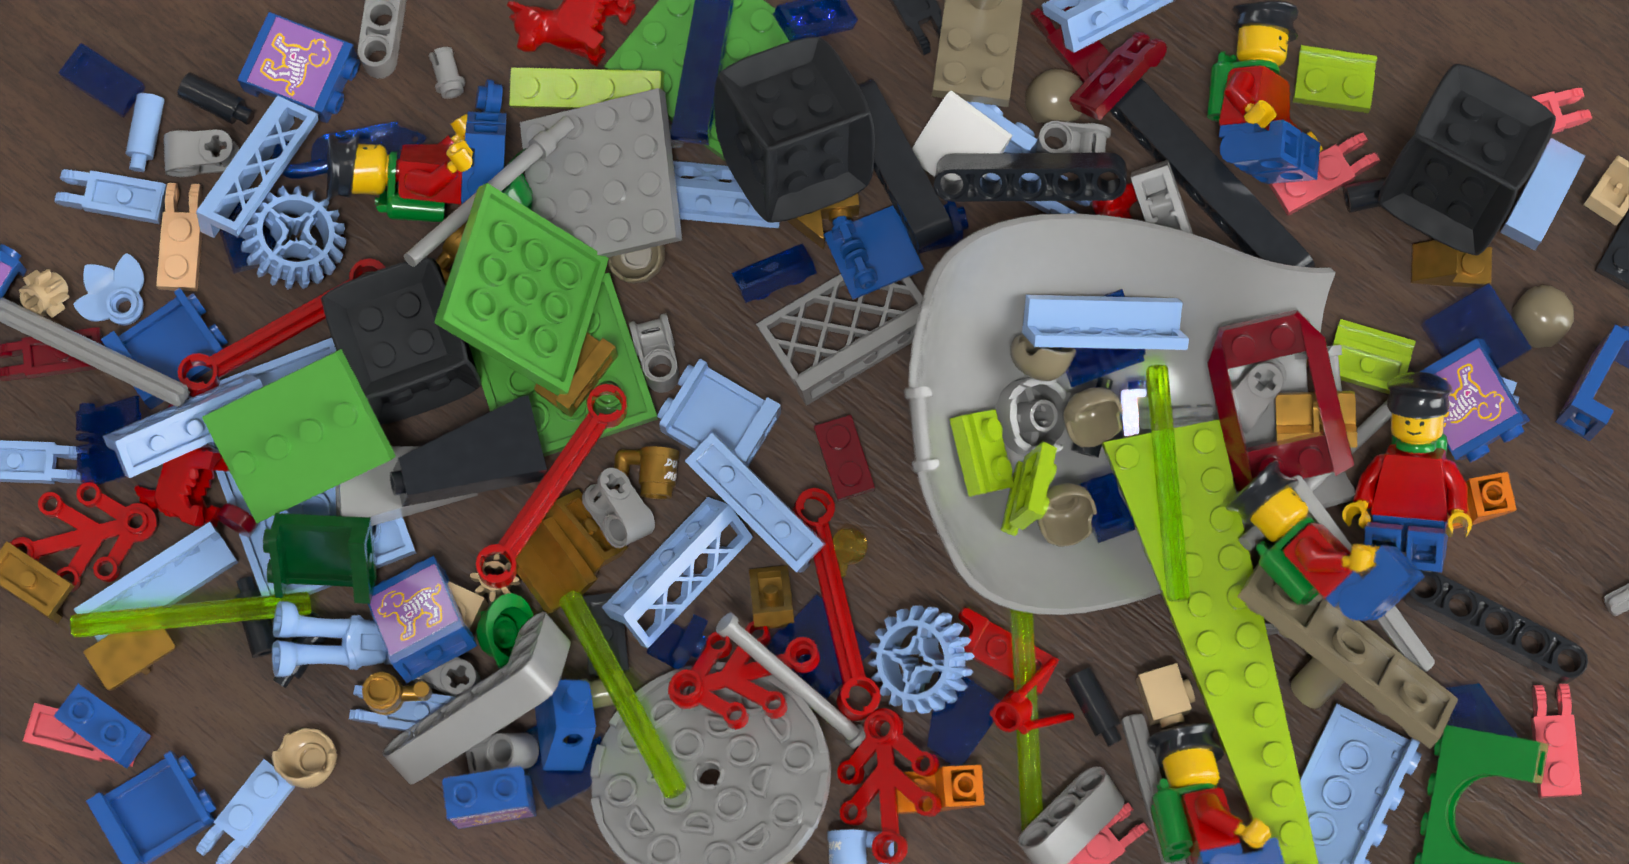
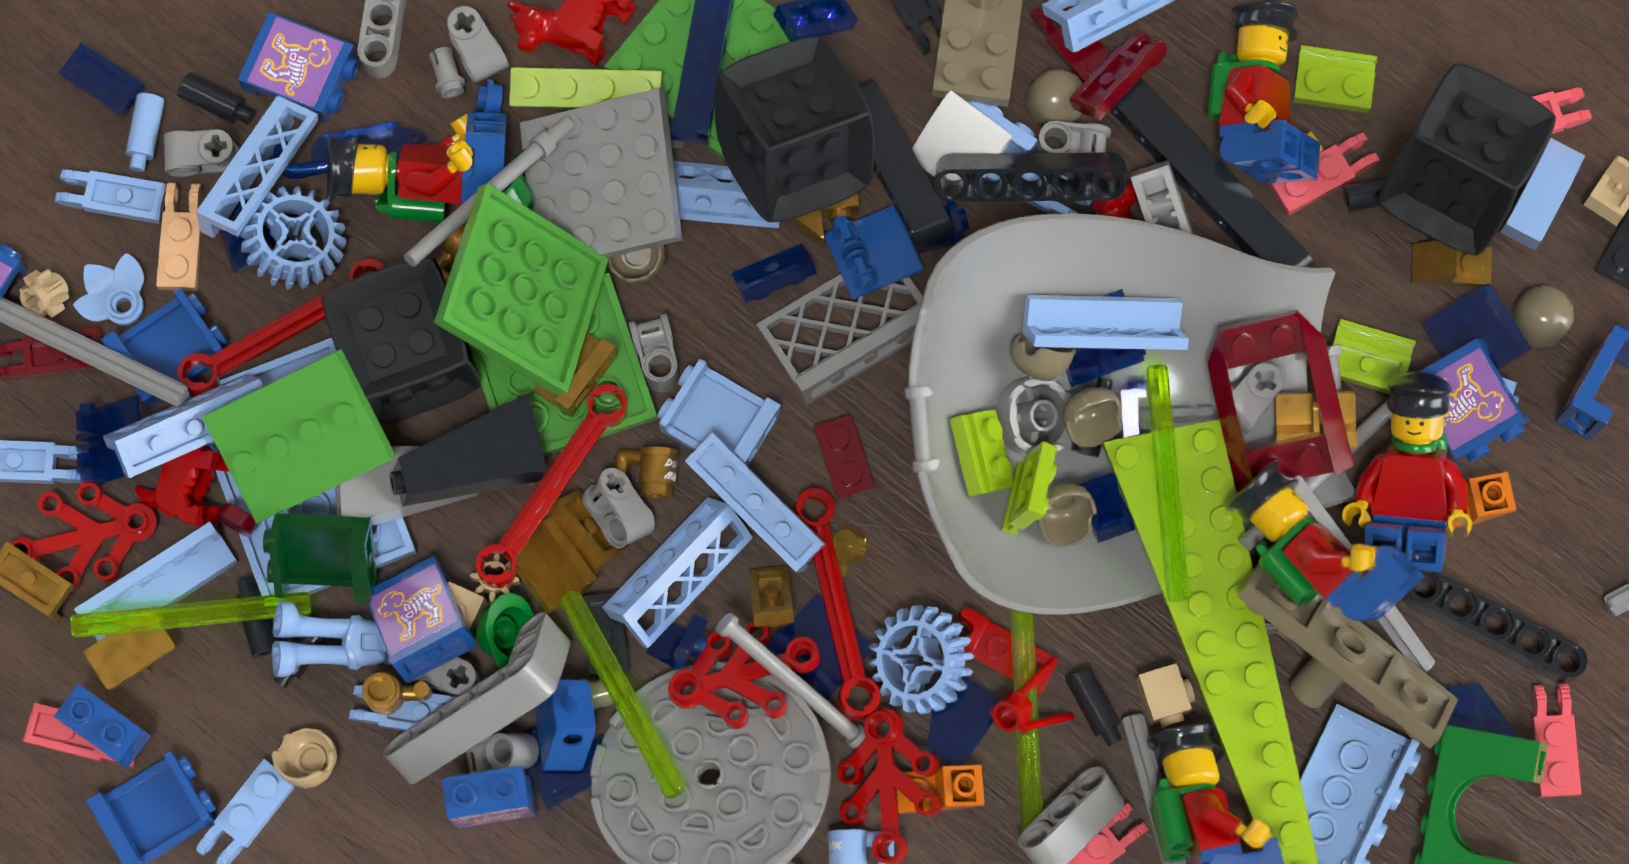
none -> light grey piece [447,6,509,85]

